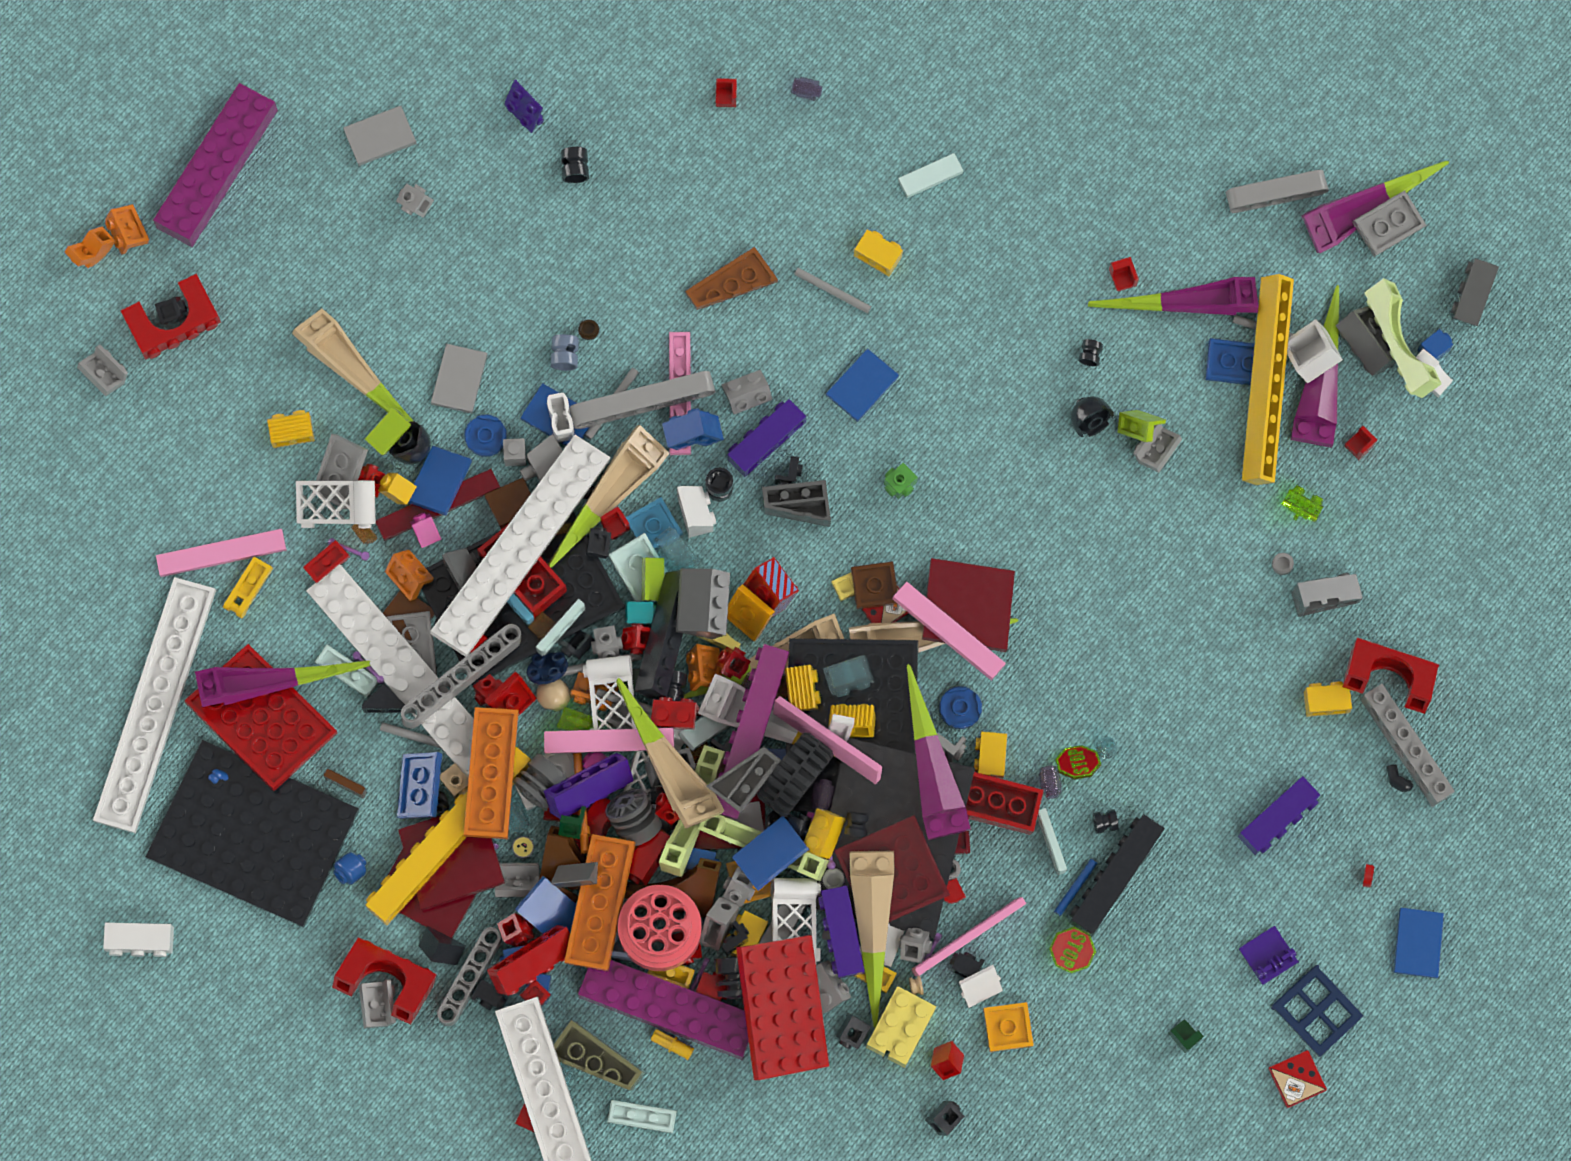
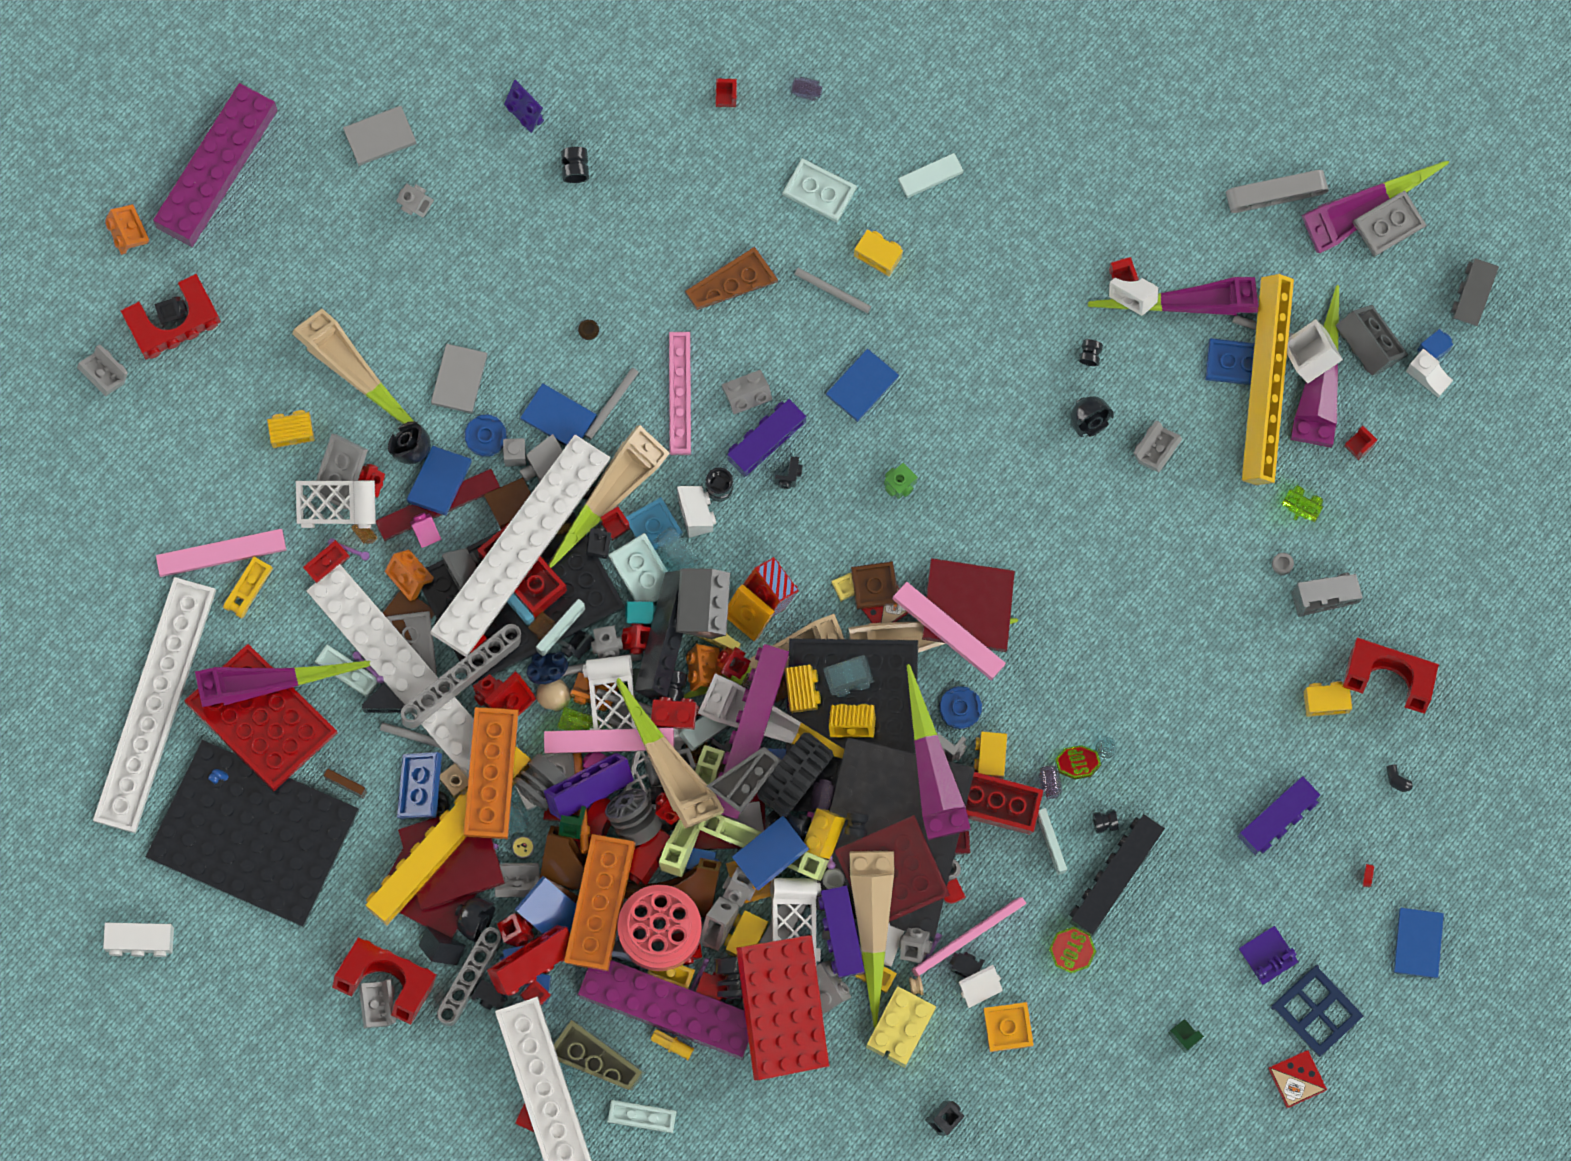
orange brick [65,227,116,268] -> none
blue head [333,852,367,885] -> none
lime panel [365,408,411,455] -> none
yellow brick [378,473,417,505] -> none
white brick [547,392,574,442] -> none
sand blue wheel [550,334,579,371] -> none
dark grey slope [552,862,598,888] -> none
light grey beam [569,371,716,429] -> none
lime panel [641,557,664,601] -> none
blue brick [662,409,724,450] -> none
black bracket [722,920,749,956] -> none
dark grey wedge [762,480,831,527] -> none
bright pink tile [773,696,882,784] -> none
white tile [828,714,855,742] -> none
black brick [836,1013,871,1049] -> none
red panel [930,1041,964,1080] -> none
blue bar [1054,859,1097,916] -> none
lime panel [1117,410,1166,442] -> none
light grey brick [1361,684,1455,807] -> none
yellowish green arch [1364,278,1442,398] -> none
none -> black cylinder [455,897,496,943]
none -> light aqua tile [782,158,857,223]
none -> white arch [1109,278,1159,316]

